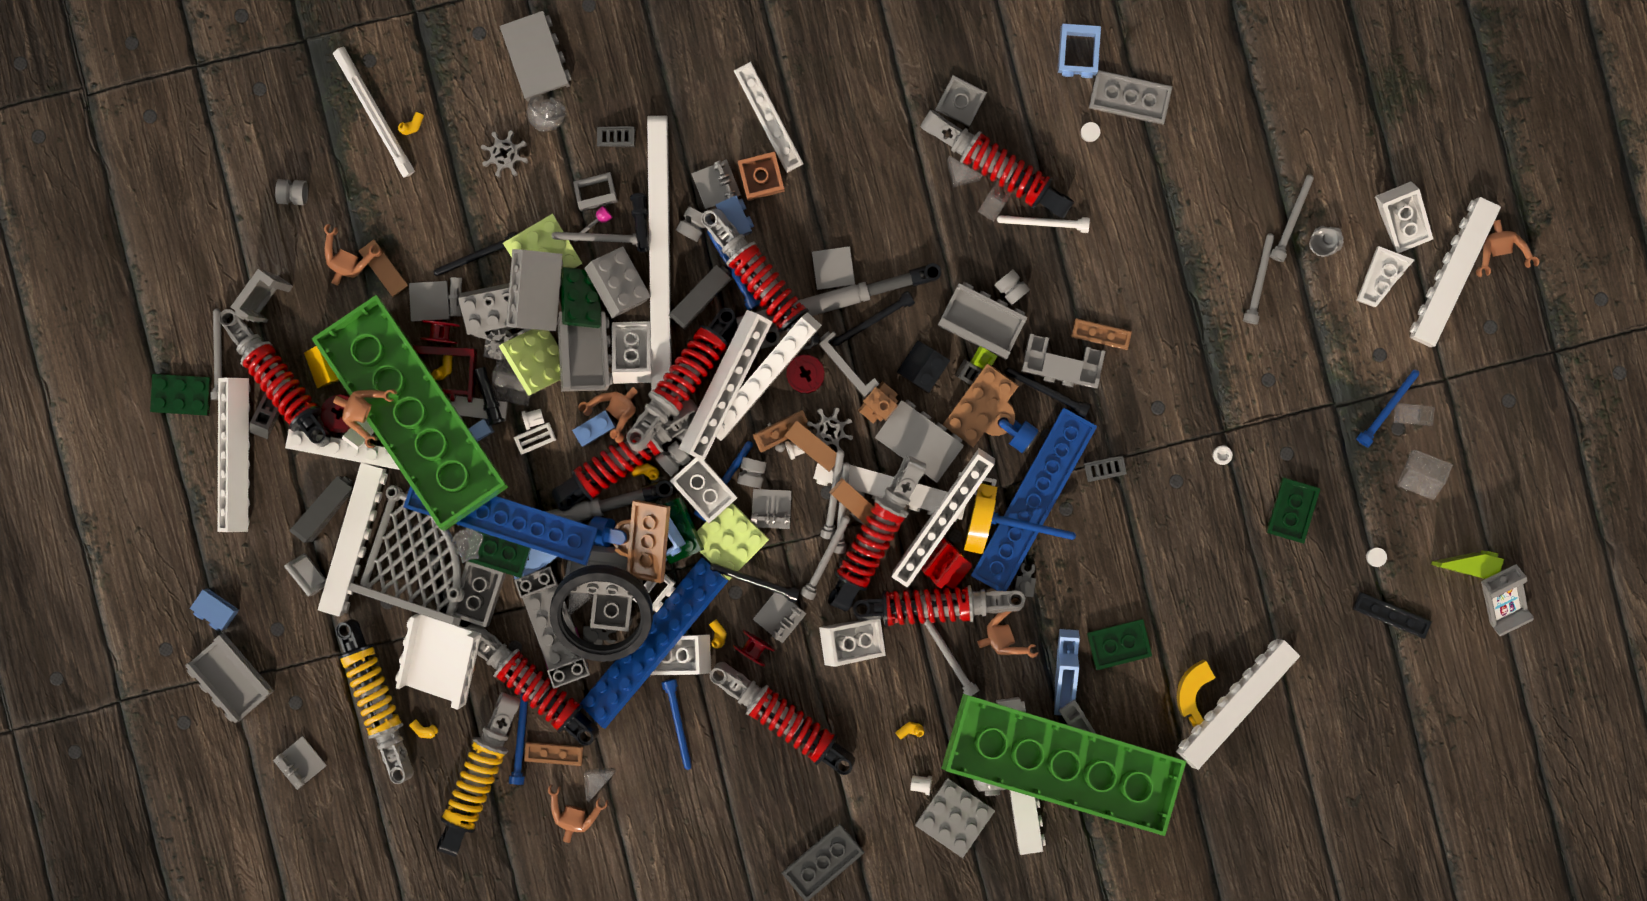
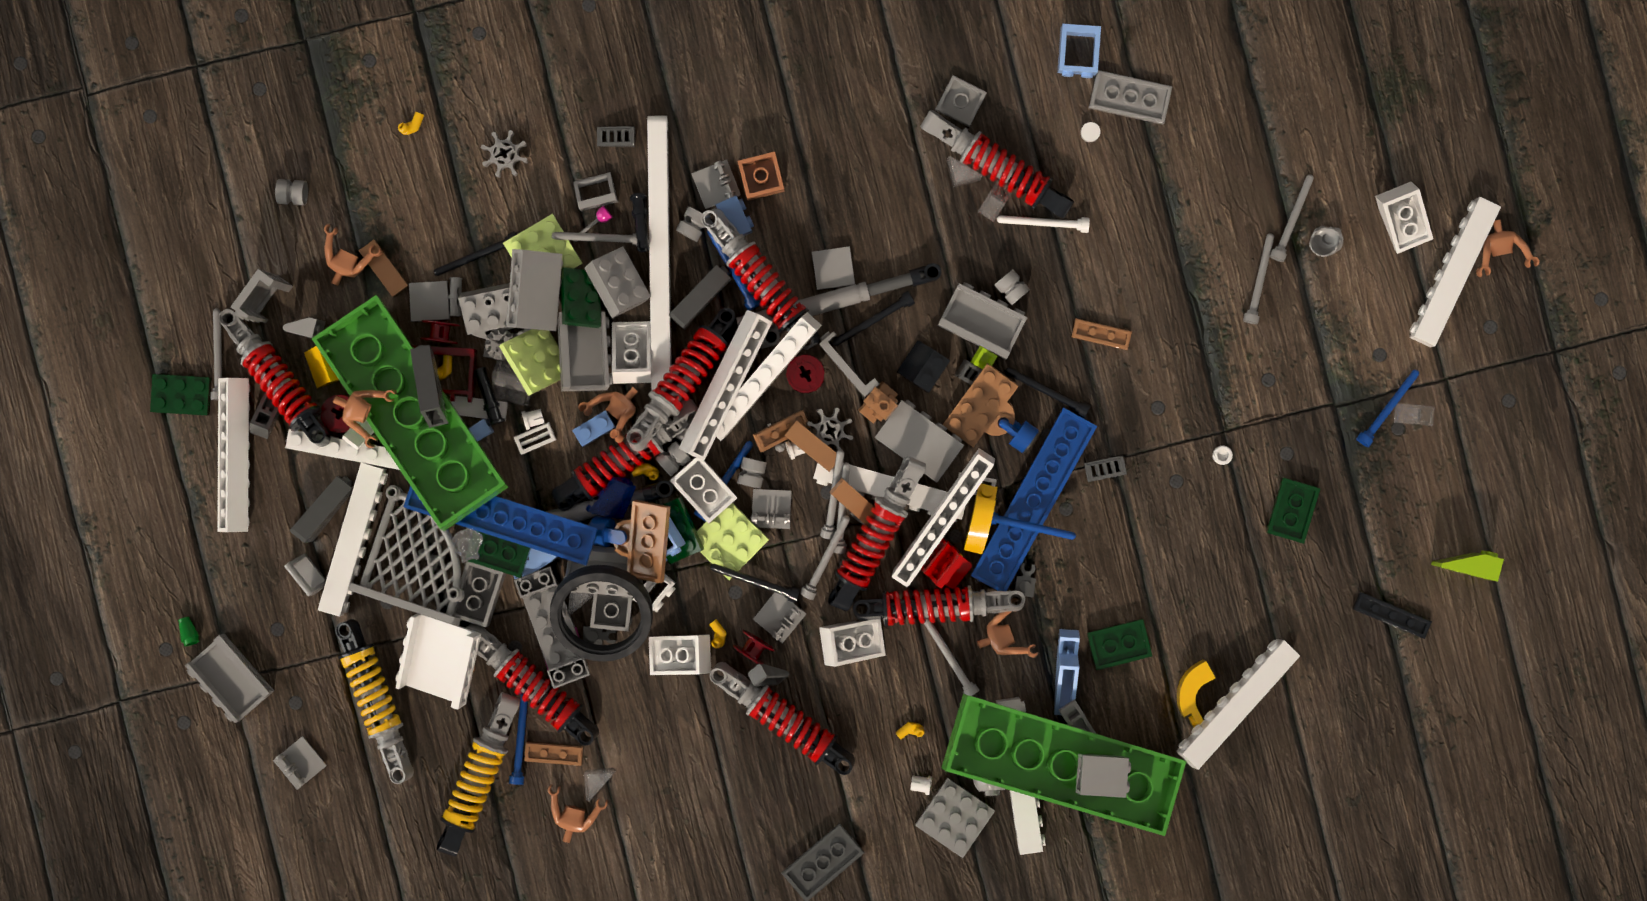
medium blue brick [190,589,239,631] -> none
white piece [333,47,415,178] -> none
yellow arm [409,719,438,739] -> none
light grey panel [500,11,572,102] -> none
clear cylinder [526,95,566,132] -> none
blue plate [580,557,728,729] -> none
blue piece [661,679,692,770] -> none
white tile [734,62,803,173] -> none
light grey bracket [1022,334,1106,389] -> none
white wing [1356,246,1414,307] -> none
white tile [1366,547,1387,567] -> none
clear slope [1397,450,1453,500] -> none
light grey panel [1481,564,1534,636] -> none
none -> green cone [178,617,200,647]
none -> light grey tile [283,317,326,338]
none -> dark grey slope [410,345,449,428]
none -> clear blue slope [586,477,636,519]
none -> dark grey slope [748,664,789,686]
none -> light grey brick [1075,753,1131,798]

